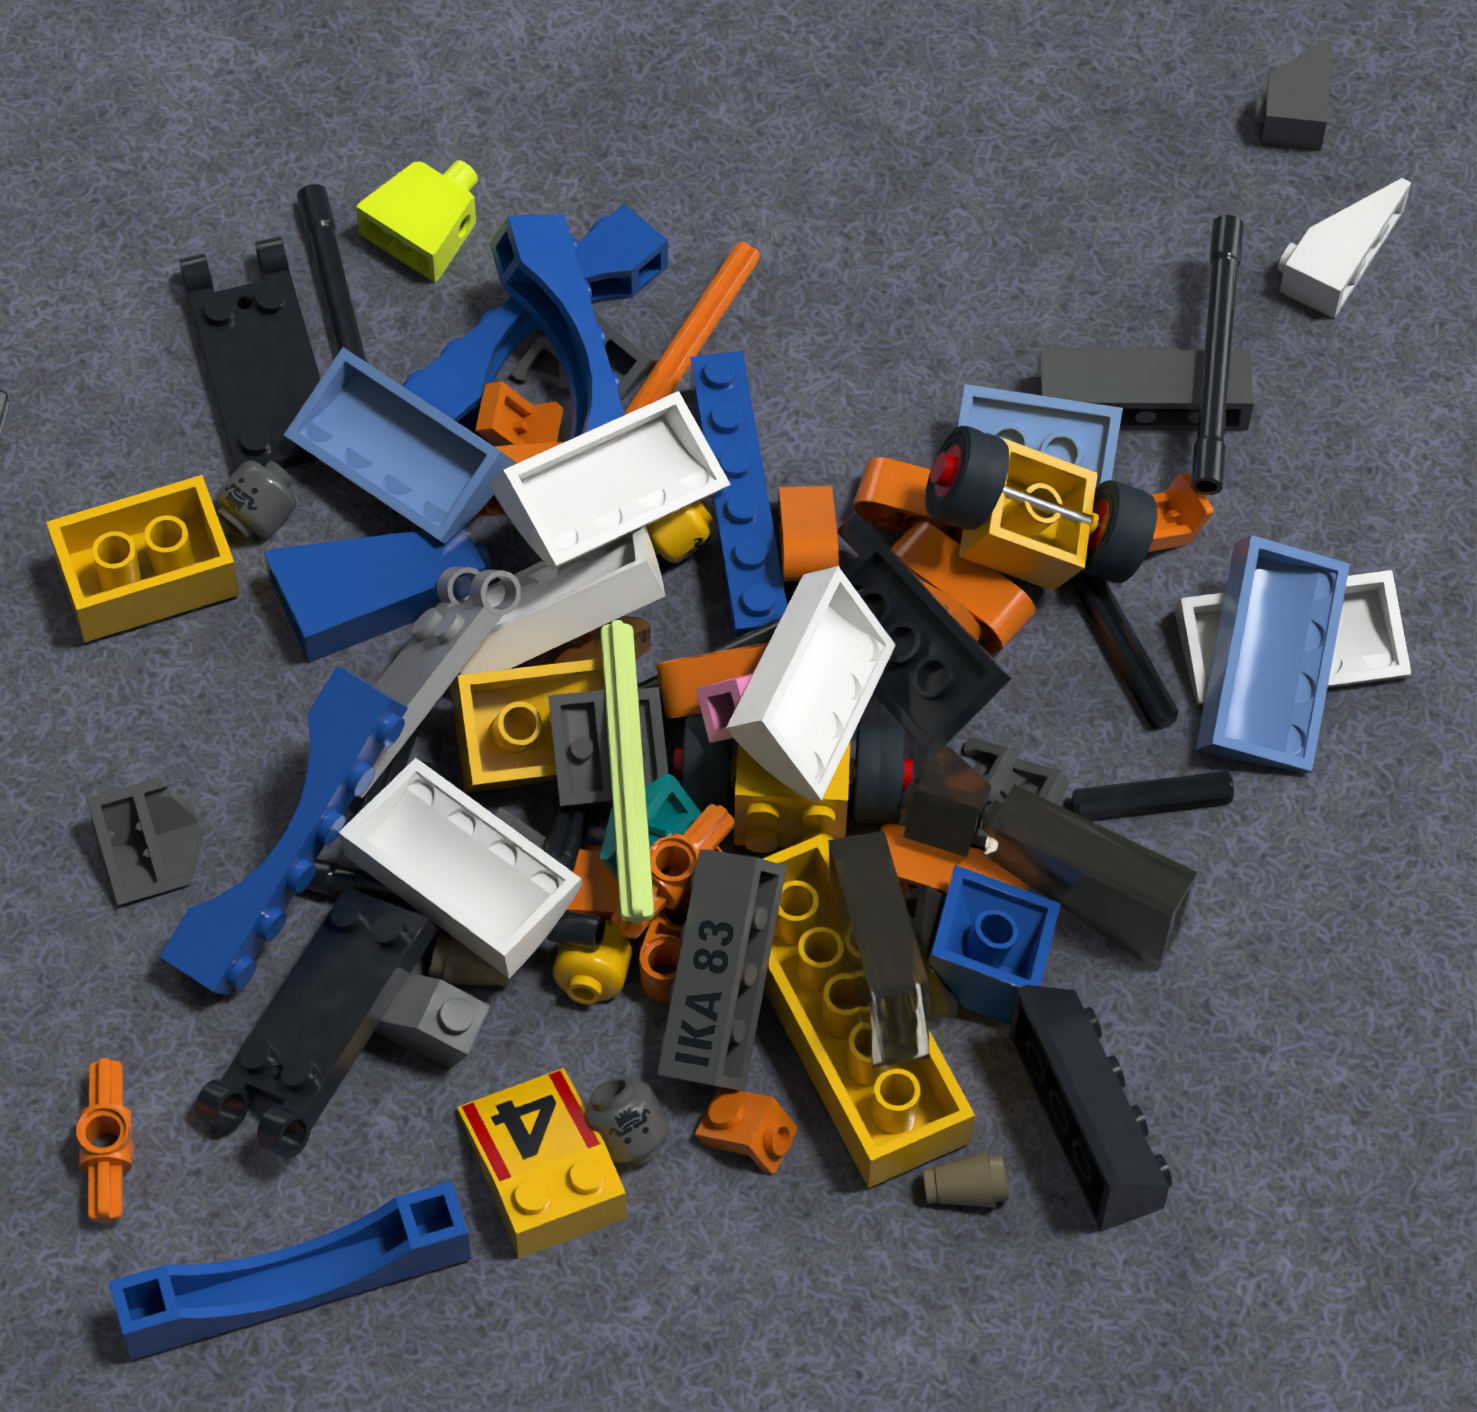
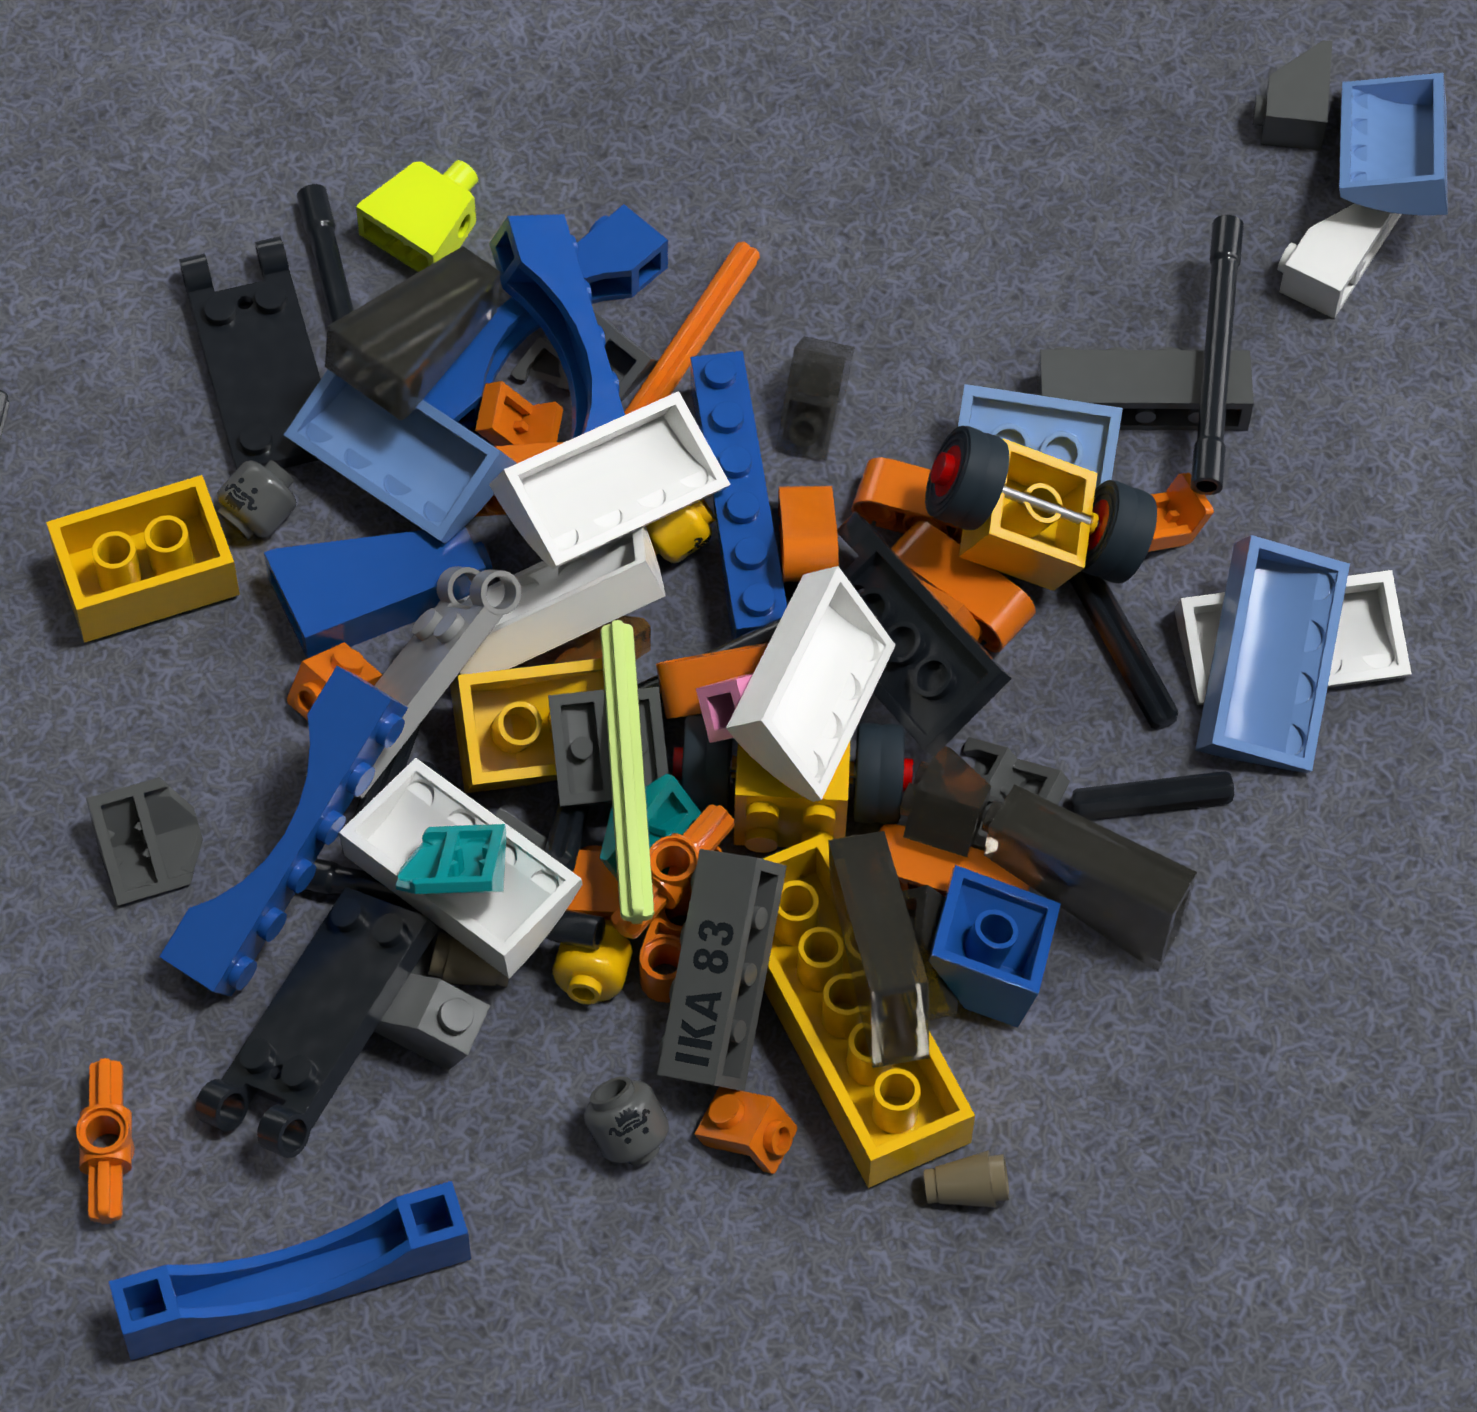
yellow slope [457,1068,627,1259] -> none
black slope [1009,985,1172,1232] -> none
none -> orange bracket [287,642,383,721]
none -> clear smoke slope [325,246,501,421]
none -> teal slope [395,824,506,894]
none -> clear smoke slope [775,336,855,460]
none -> medium blue slope [1339,73,1448,215]

